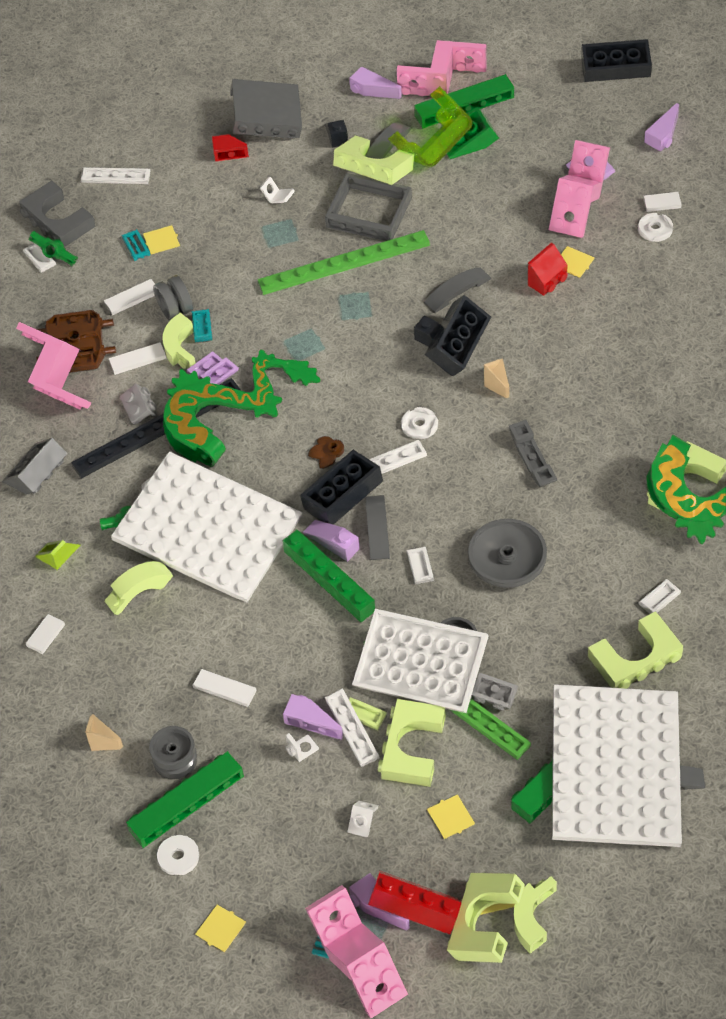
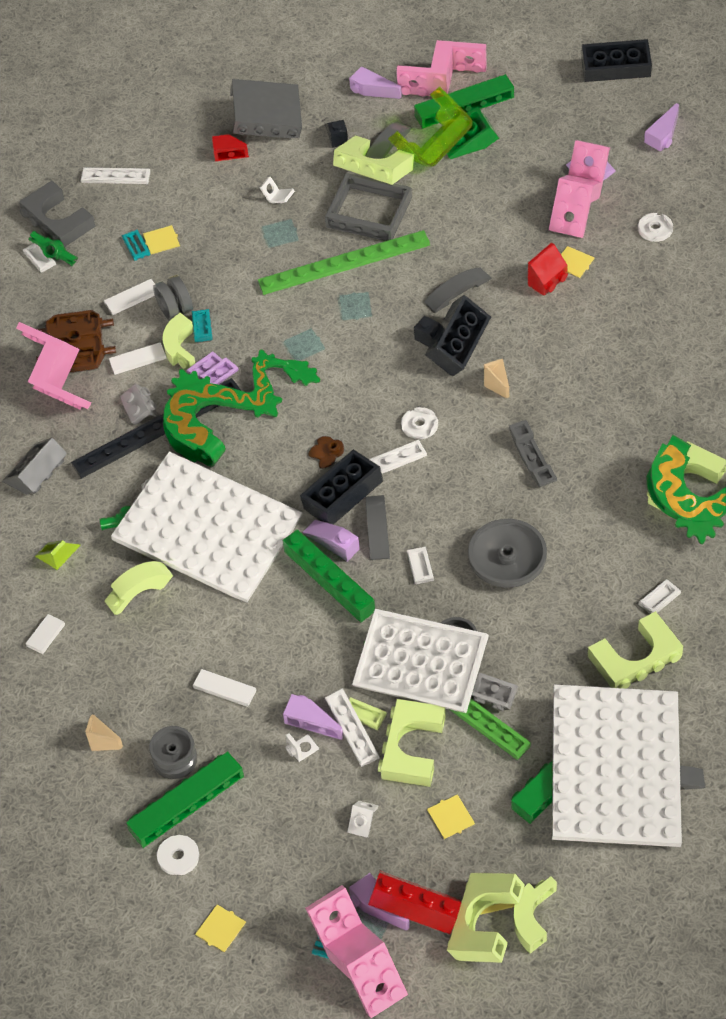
white tile [644,192,681,212] -> none

